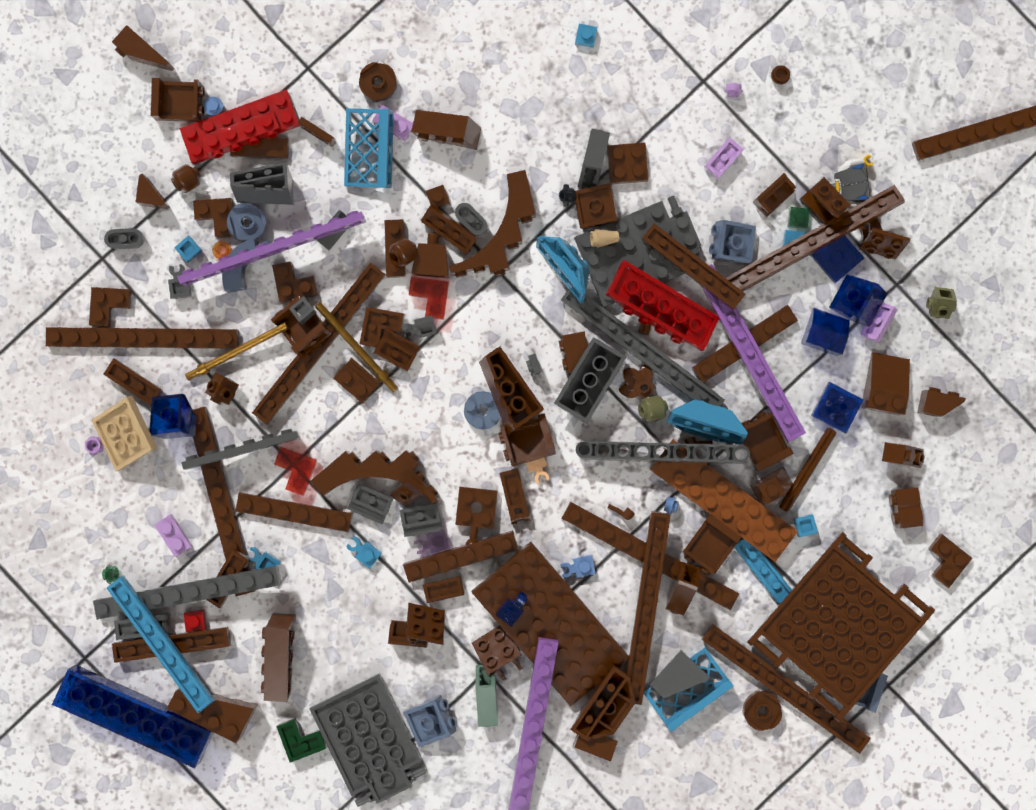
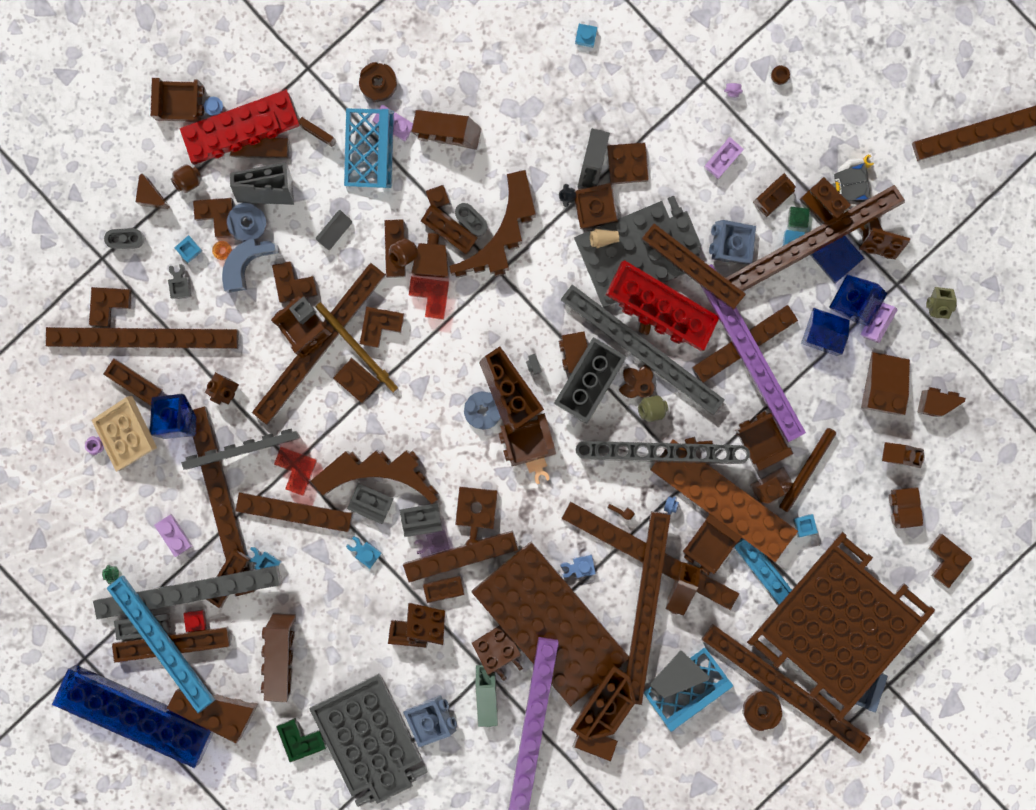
reddish brown slope [112,25,175,71] -> none
medium lavender plate [177,211,366,286] -> none
pearl gold bar [185,322,289,381] -> none
reddish brown plate [373,329,420,372] -> none
reddish brown plate [390,477,424,507] -> none
dark grey plate [402,315,437,339] -> none
clear blue plate [496,591,528,627] -> none
reddish brown plate [499,468,531,525] -> none
dark azure wedge [536,236,590,304] -> none
dark azure wedge [667,400,748,445] -> none
clear blue plate [811,382,864,434] -> none

